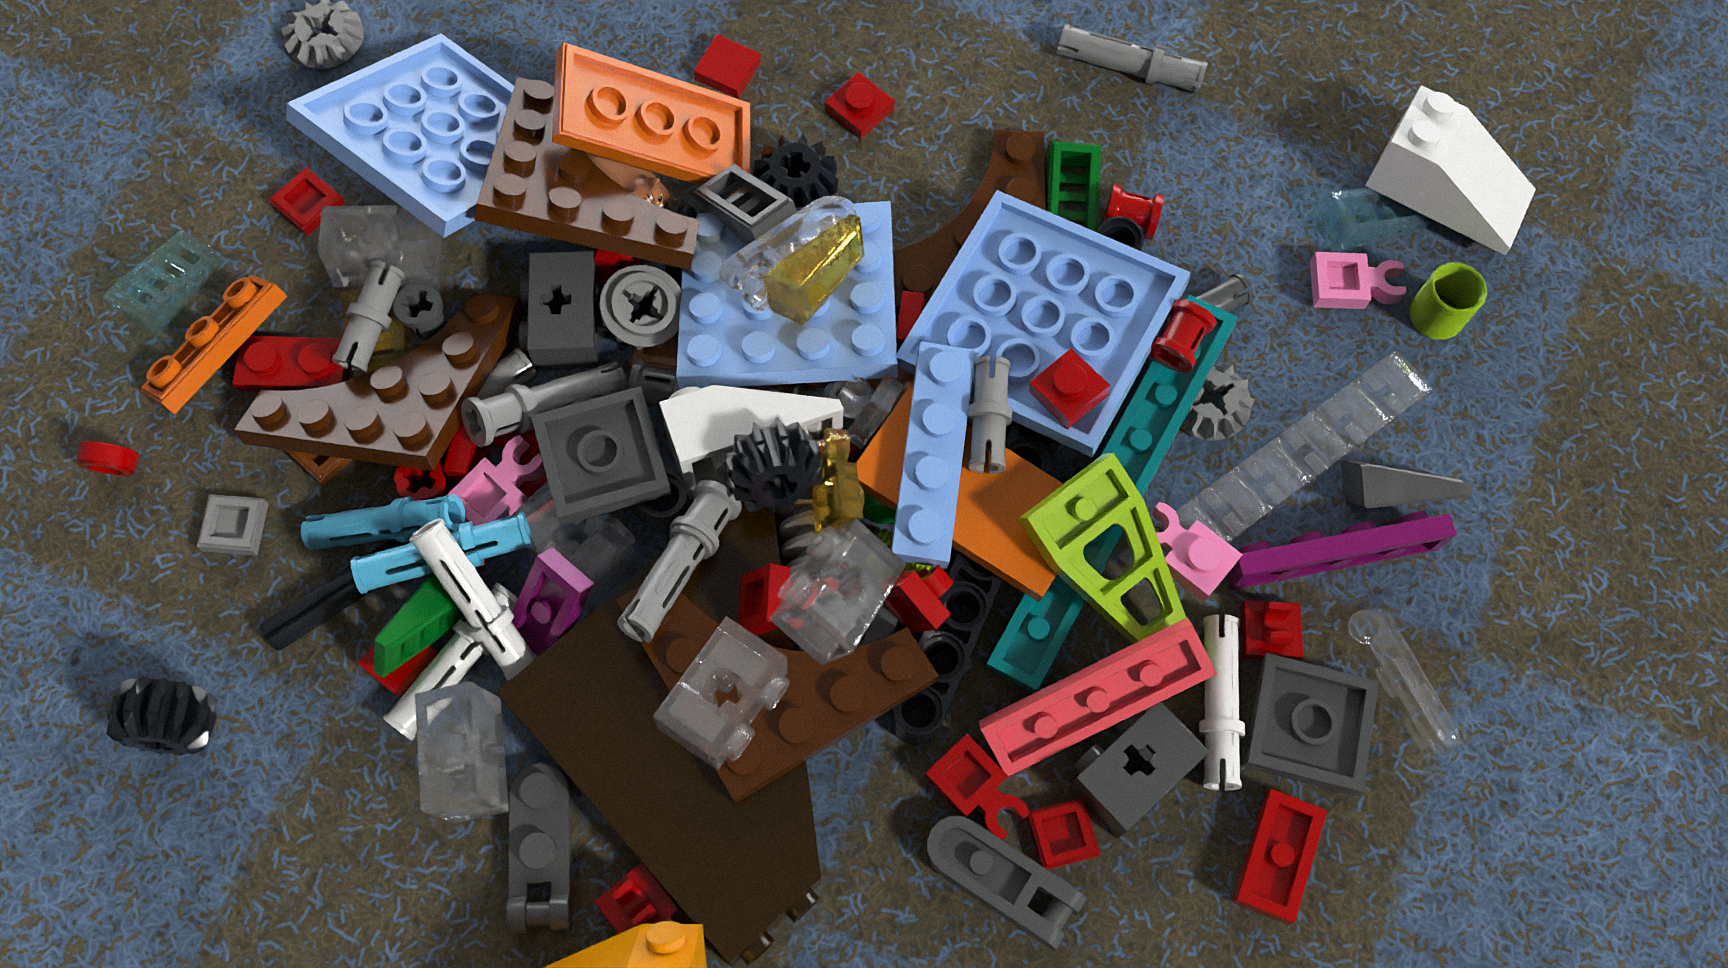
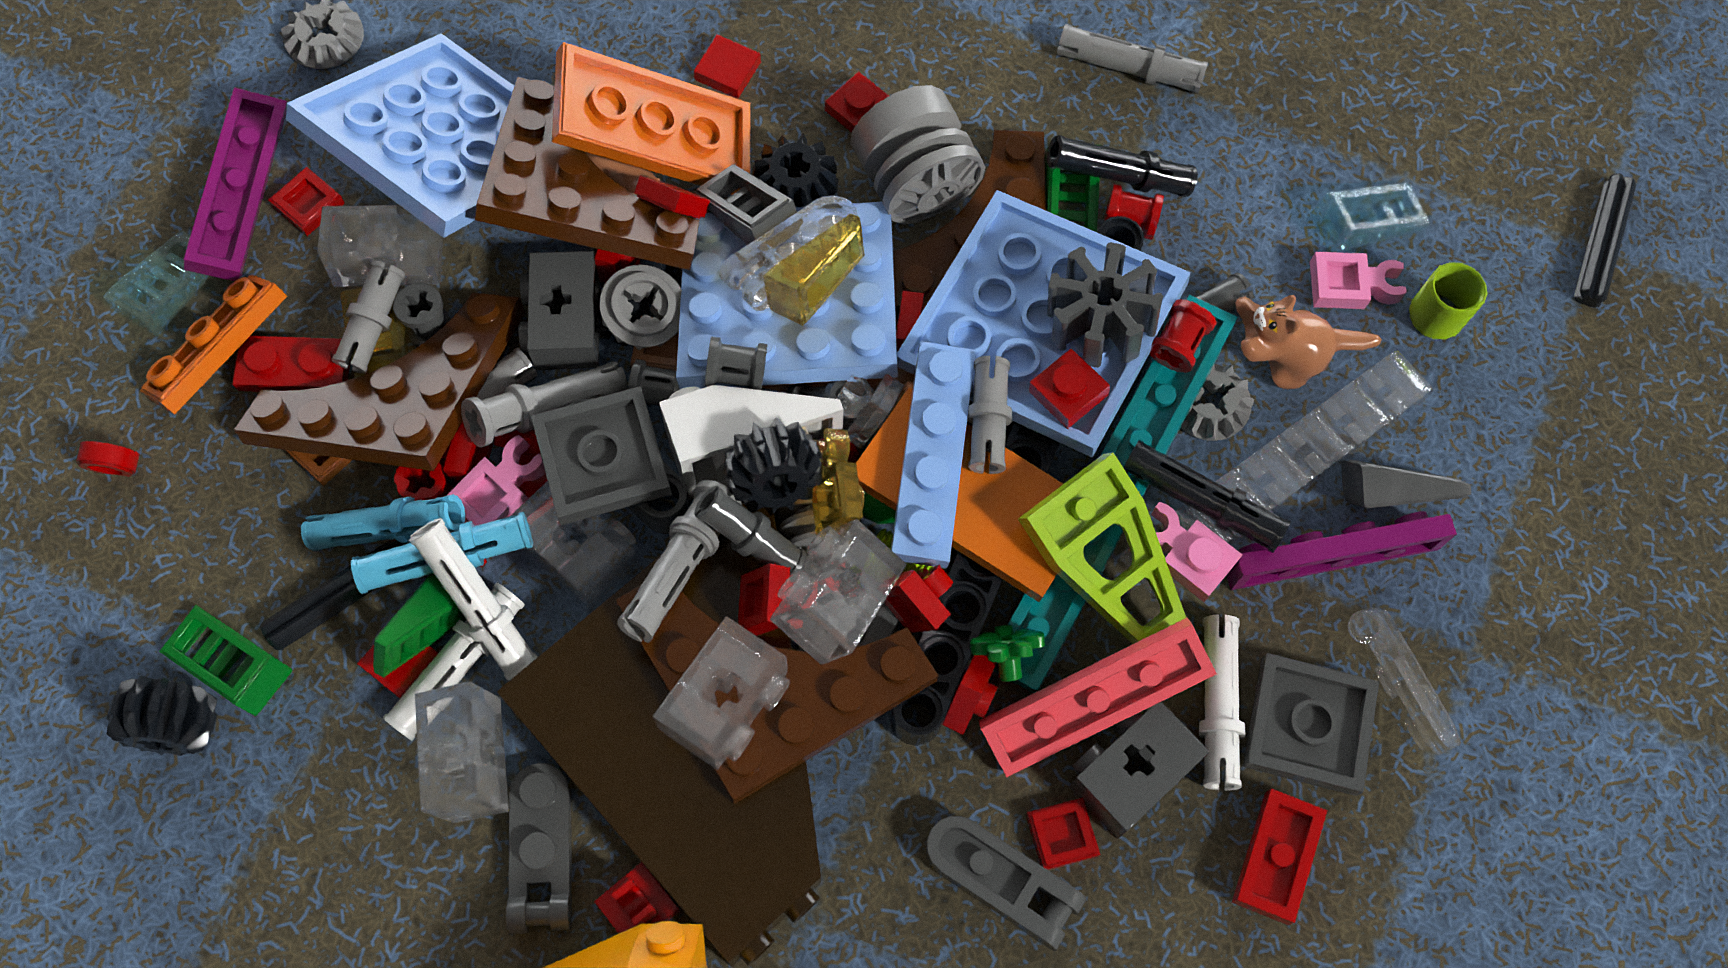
light grey tile [196,494,269,556] -> none
magenta plate [511,547,595,657] -> none
red plate [924,734,1030,840] -> none
red tile [1240,600,1303,661] -> none
white slope [1365,85,1536,255] -> none
none -> green slope [159,605,292,716]
none -> magenta plate [184,87,287,281]
none -> red tile [634,175,710,219]
none -> dark grey pin [694,486,807,579]
none -> dark grey bush [705,337,767,390]
none -> light grey wheel [850,85,986,224]
none -> red plate [942,655,998,735]
none -> green plant [970,625,1045,682]
none -> black pin [1047,135,1198,197]
none -> dark grey gear [1047,242,1163,368]
none -> black pin [1123,439,1291,553]
none -> nougat animal [1235,295,1382,390]
none -> black axle [1574,173,1636,308]

